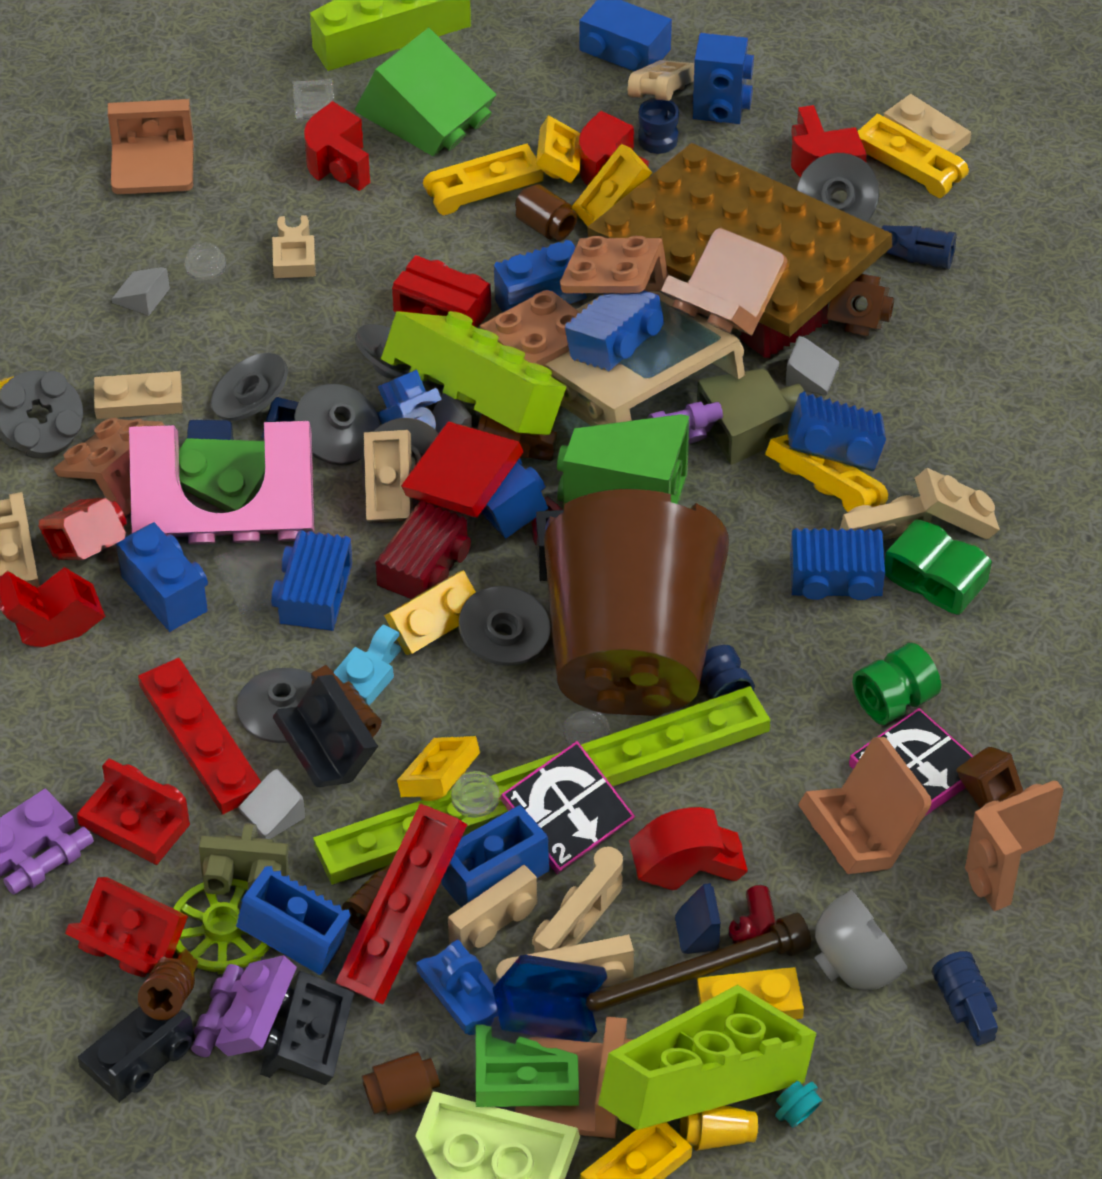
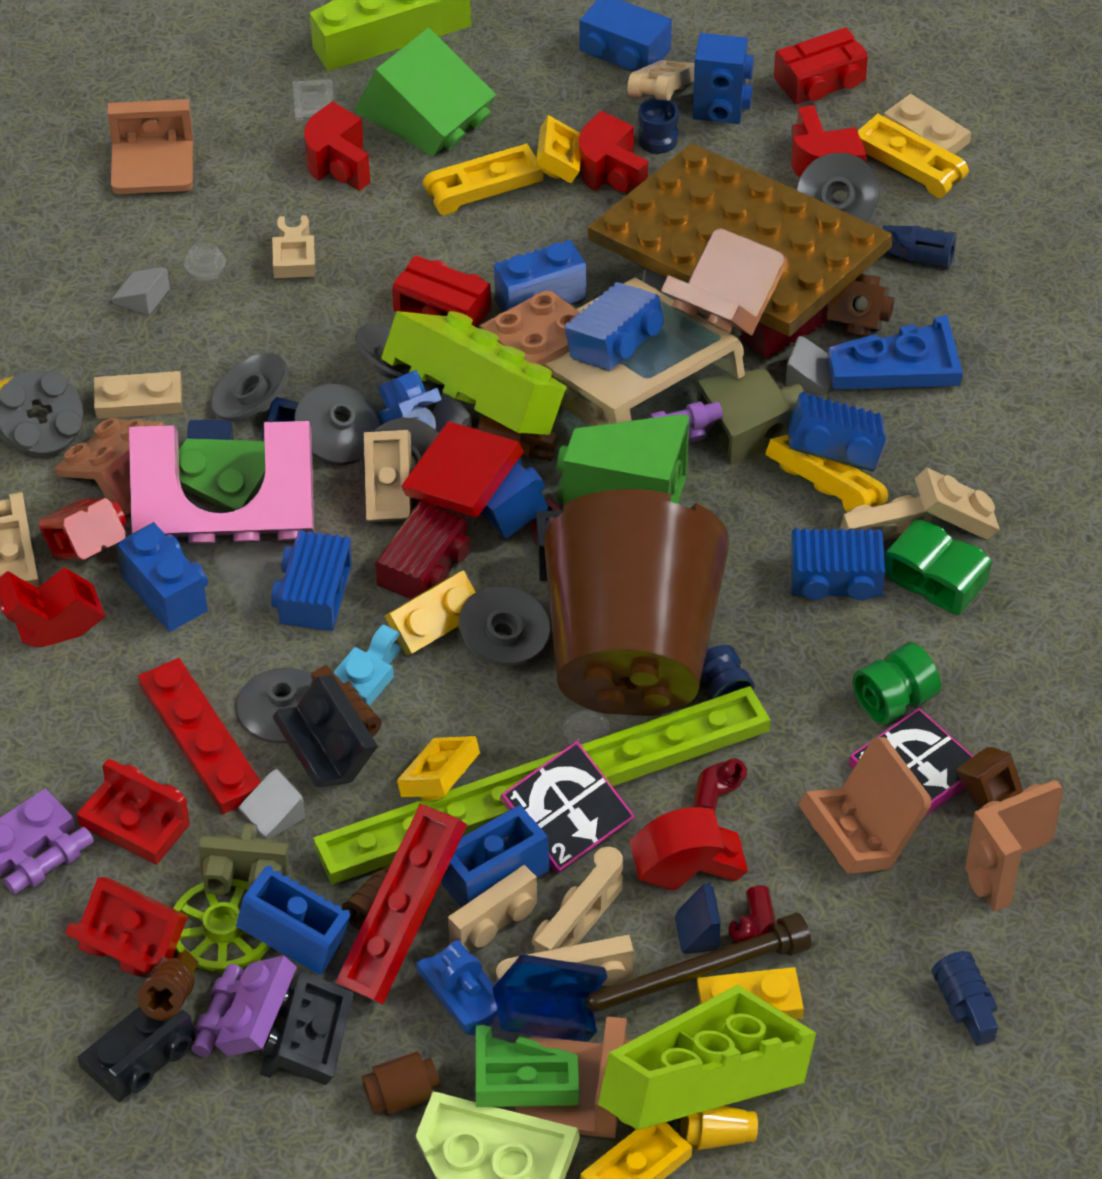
clear plate [451,771,500,817] -> none
reddish brown brick [515,184,577,241] -> none
nougat bracket [560,236,668,293] -> none
yellow plate [572,144,653,226] -> none
teal plate [775,1081,823,1128] -> none
light grey cylinder [814,890,908,991] -> none
none -> dark red arm [692,758,747,812]
none -> red brick [774,27,868,105]
none -> blue wing [826,315,963,389]

